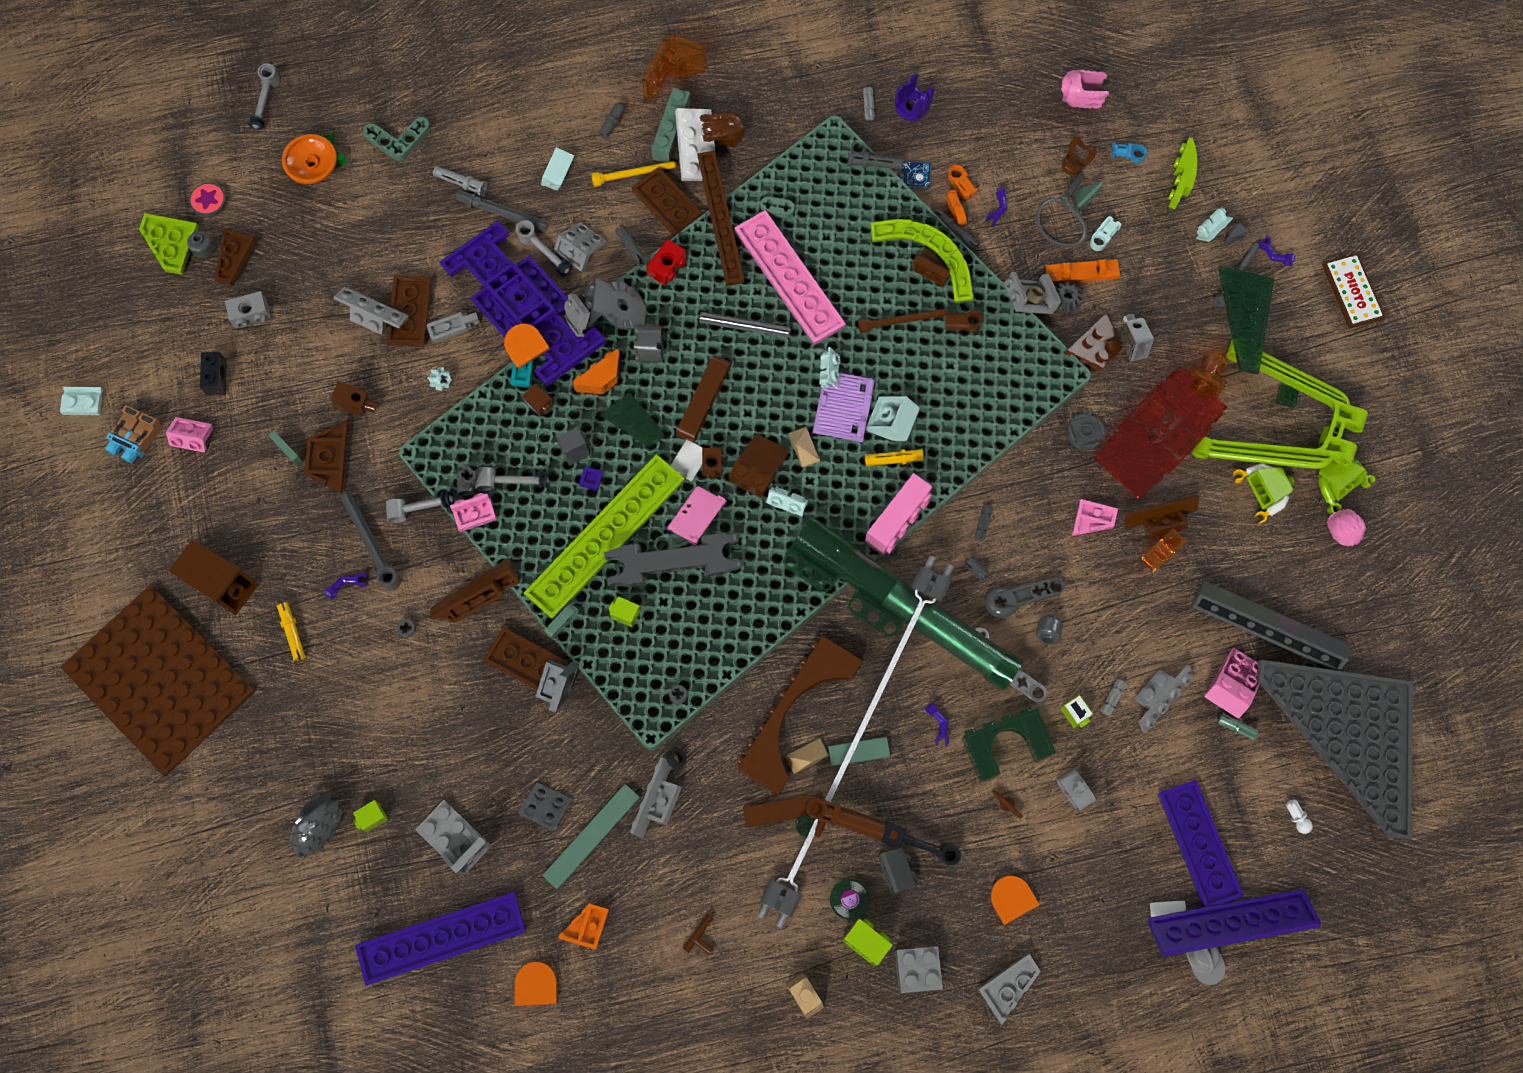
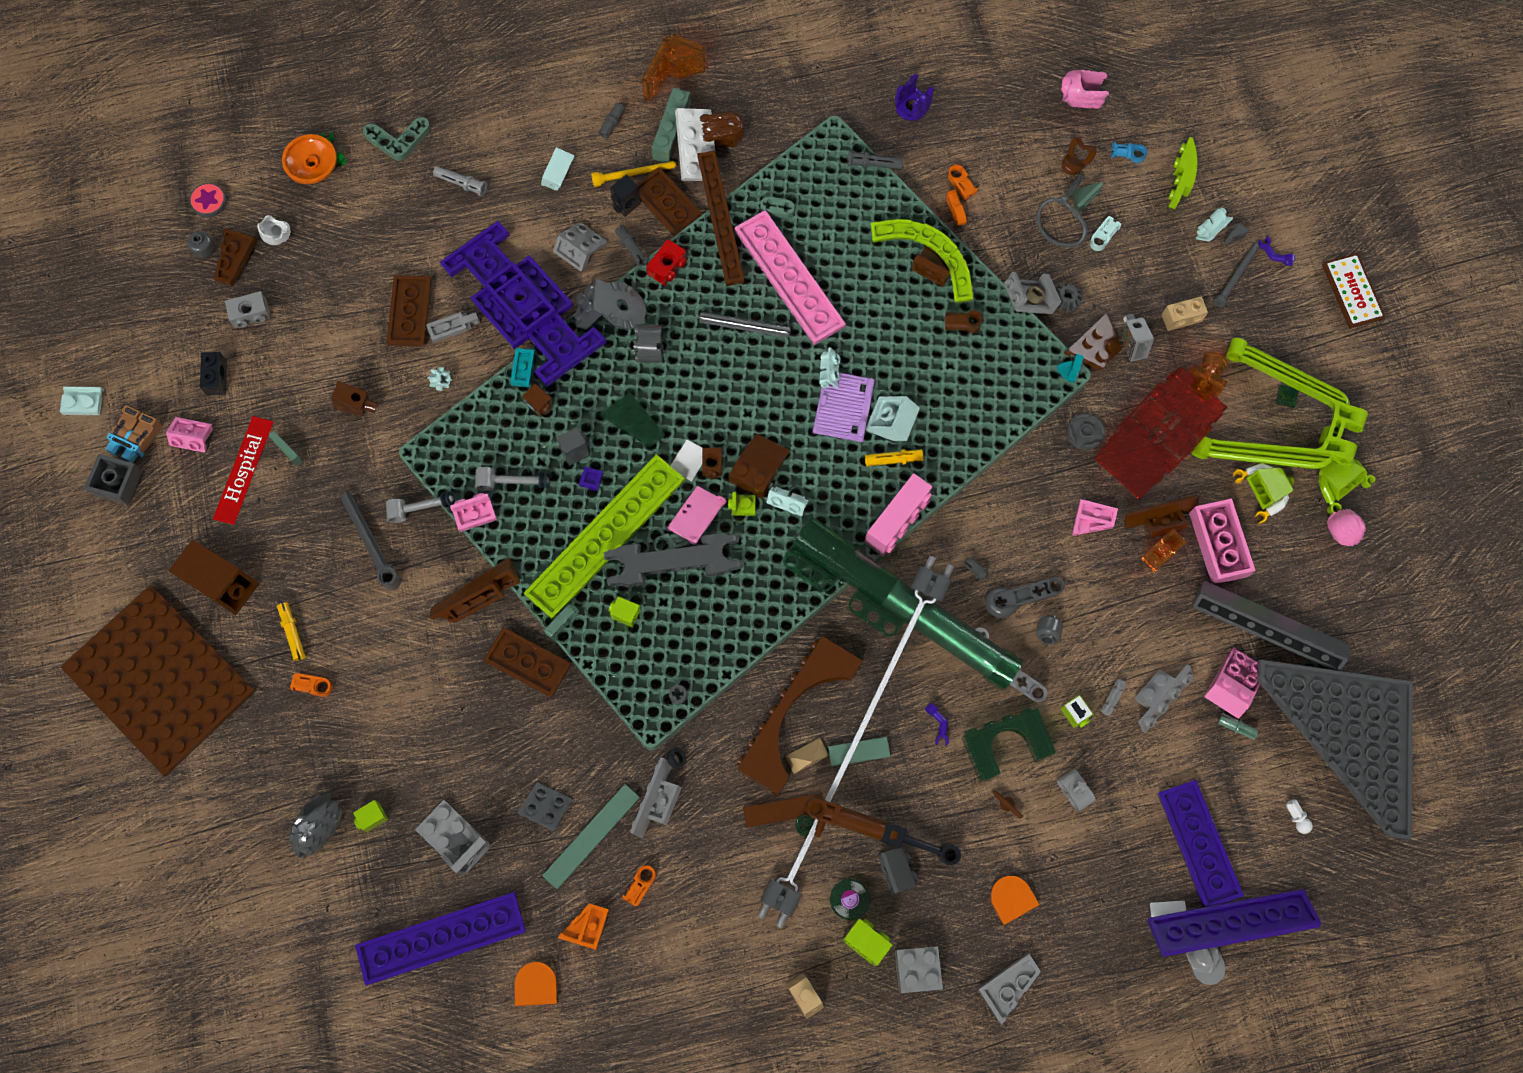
lime plate [139,213,199,275] -> none
light grey piece [248,63,280,130] -> none
reddish brown wing [304,422,349,493] -> none
dark purple arm [324,573,368,600] -> none
light grey bracket [334,287,409,335] -> none
dark grey bush [397,619,416,638] -> none
dark grey axle [455,190,548,231] -> none
dark grey piece [456,467,476,496] -> none
orange tile [504,324,550,369] -> none
light grey piece [516,220,572,276] -> none
dark grey bracket [535,660,579,713] -> none
light grey plate [563,294,590,337] -> none
orange slope [572,349,621,394] -> none
reddish brown beam [676,355,731,443] -> none
reddish brown piece [683,914,714,955] -> none
tan slope [789,427,820,468] -> none
reddish brown piece [858,309,947,334] -> none
light grey axle [863,87,875,121] -> none
dark blue sticker [900,160,931,189] -> none
dark grey pin [934,208,979,252] -> none
dark grey axle [974,504,993,541] -> none
dark purple arm [985,187,1007,227] -> none
orange hinge [1045,259,1120,284] -> none
clear green wing [1218,266,1275,375] -> none
none -> dark grey brick [84,454,142,505]
none -> red sticker [213,416,274,525]
none -> white hair [257,215,291,245]
none -> orange piece [290,673,333,697]
none -> black brick [610,175,641,217]
none -> orange piece [622,865,656,907]
none -> lime bracket [728,492,755,516]
none -> teal tile [1057,354,1084,383]
none -> tan brick [1162,296,1208,331]
none -> bright pink brick [1189,498,1256,585]

